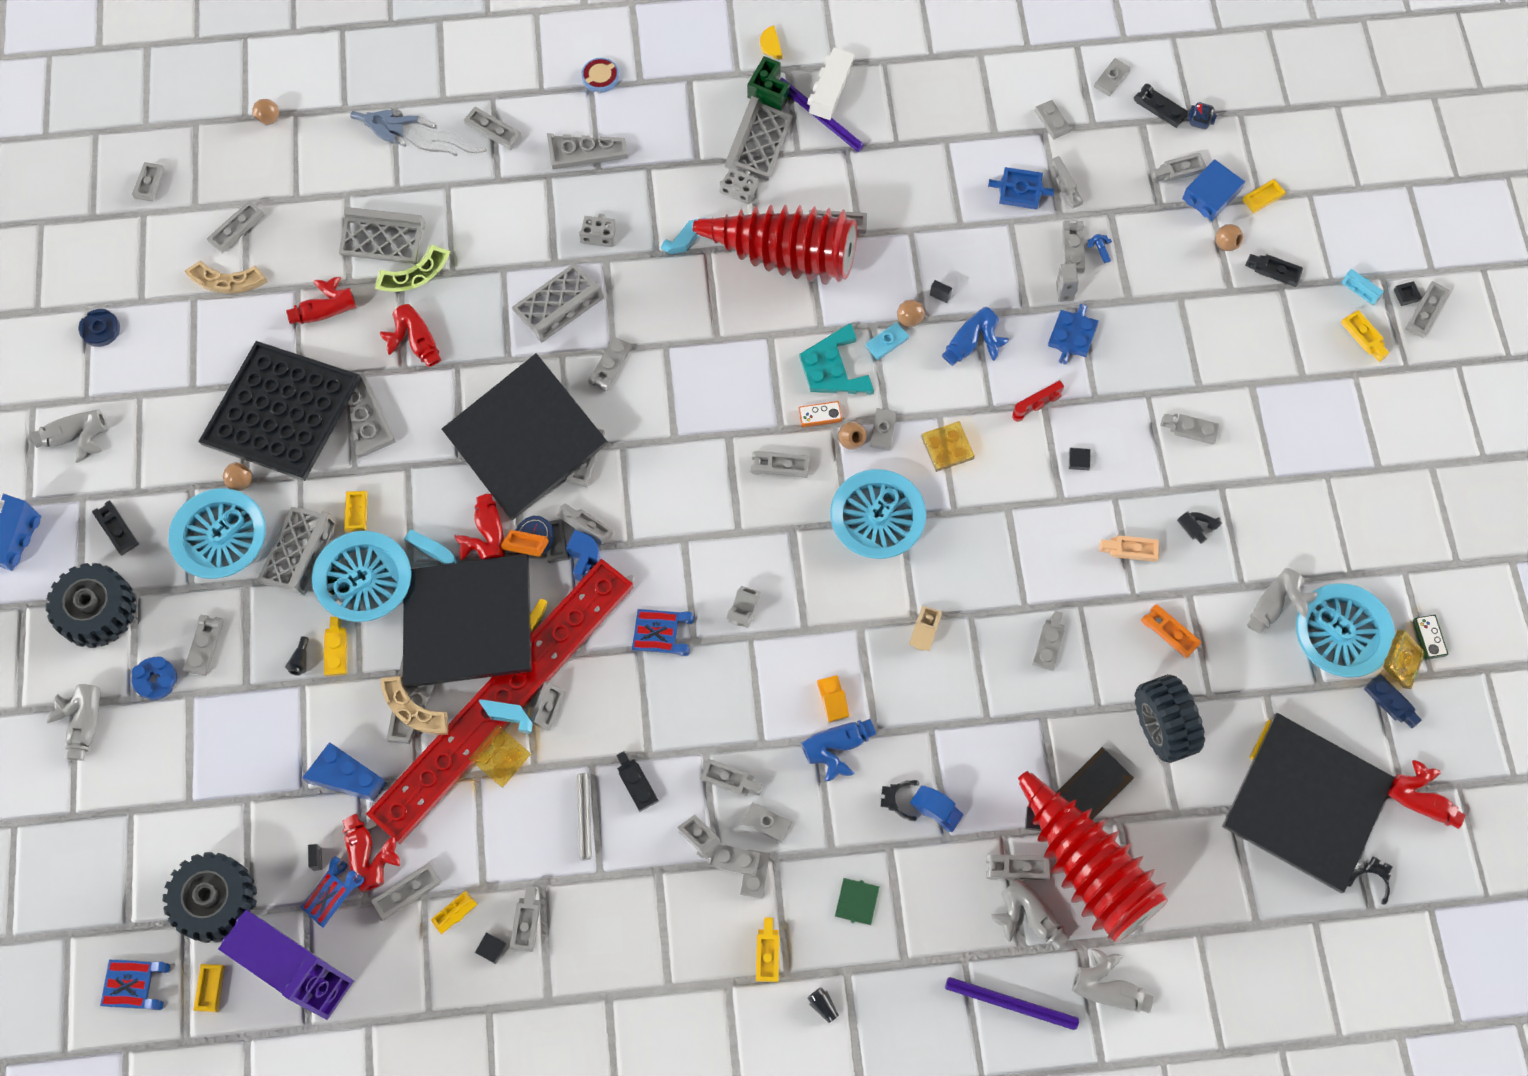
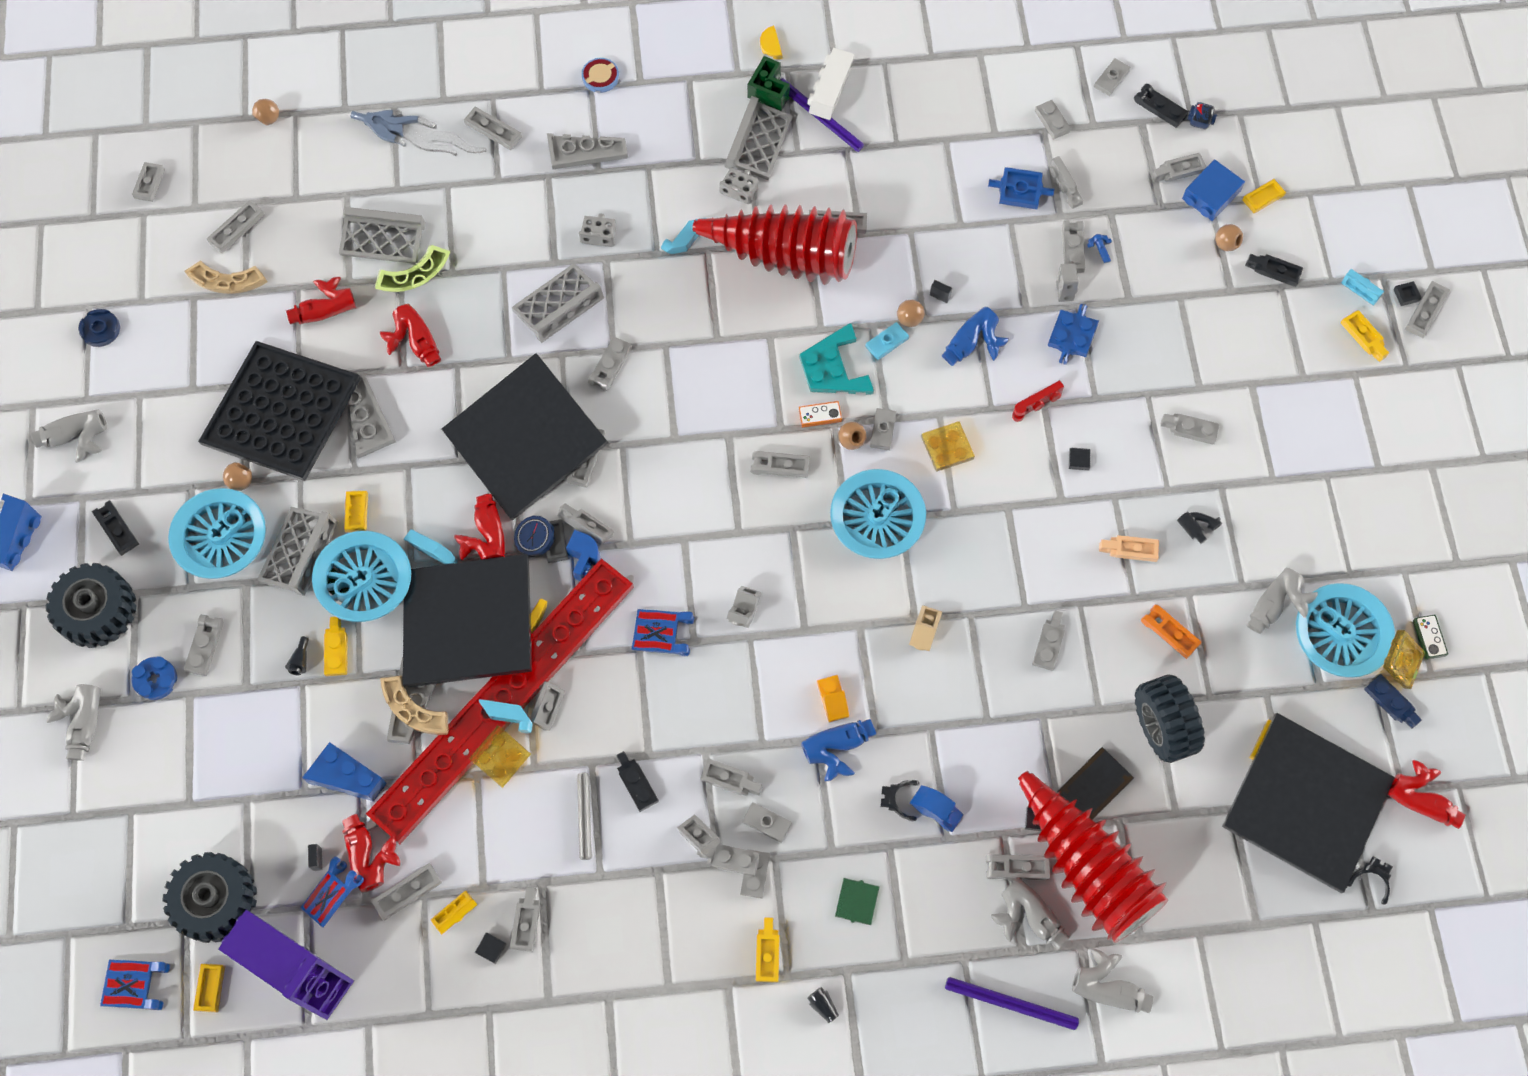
orange tile [501,530,549,557] -> none

